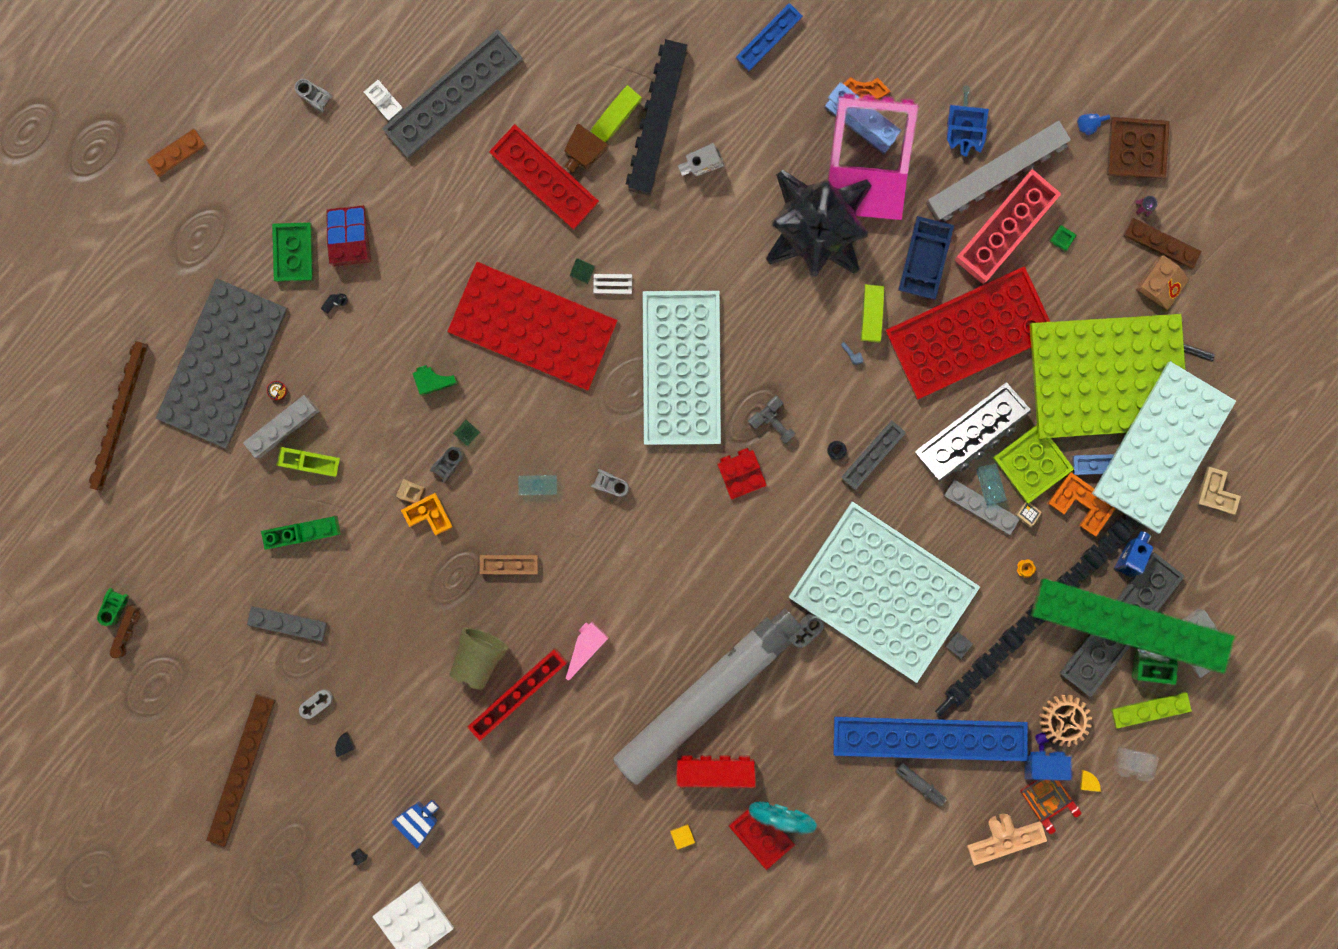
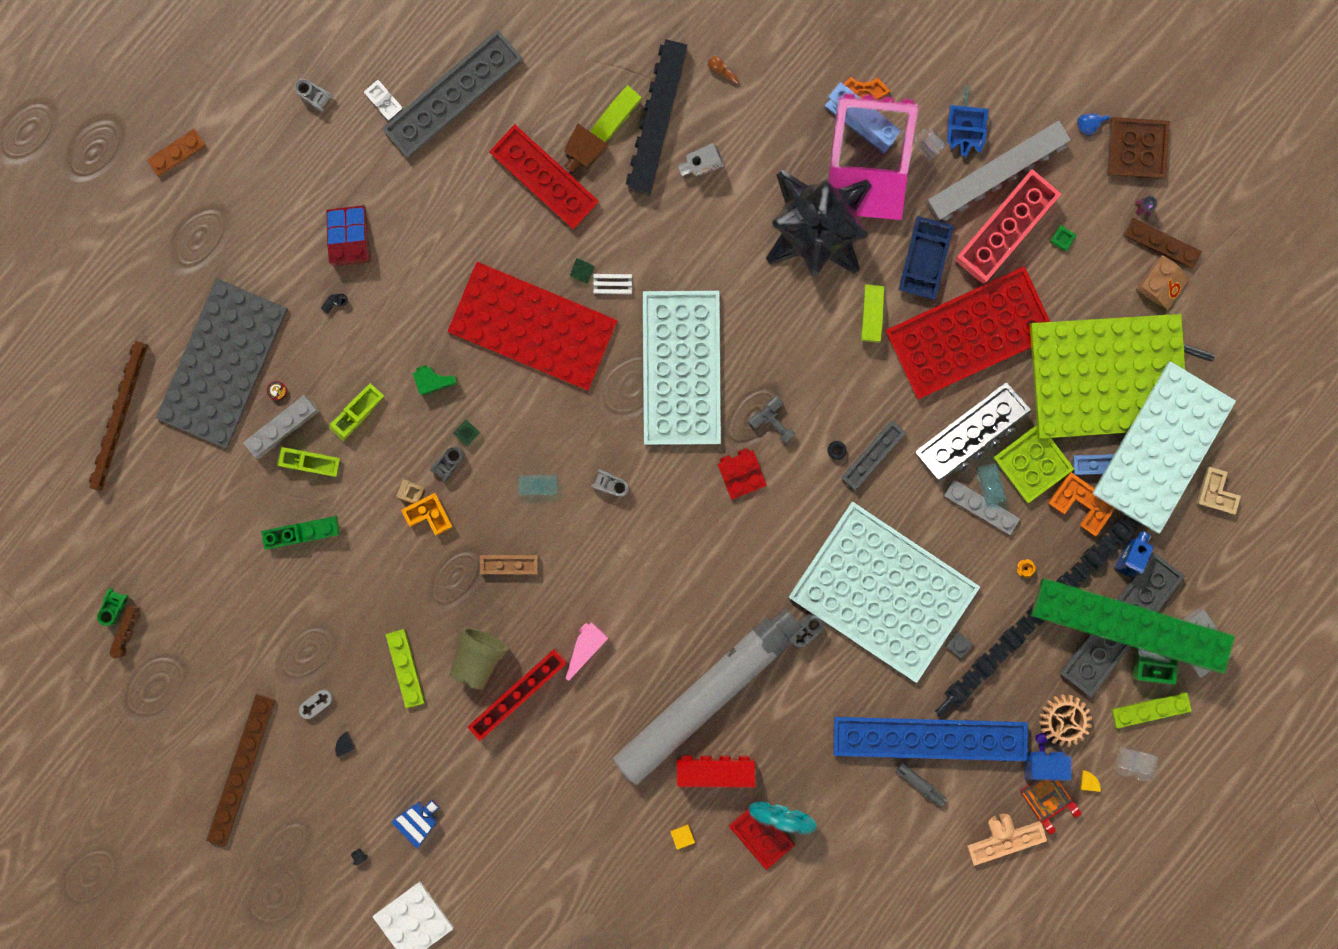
dark grey plate [247,606,327,642] -> none
green plate [272,222,313,282] -> none
blue plate [736,3,803,72] -> none
sand blue hand [841,342,863,365] -> none
slope [1015,502,1042,527] -> none
none -> lime slope [329,383,384,441]
none -> lime plate [385,629,425,708]
none -> dark orange bar [708,56,739,83]
none -> clear brick [914,127,947,162]

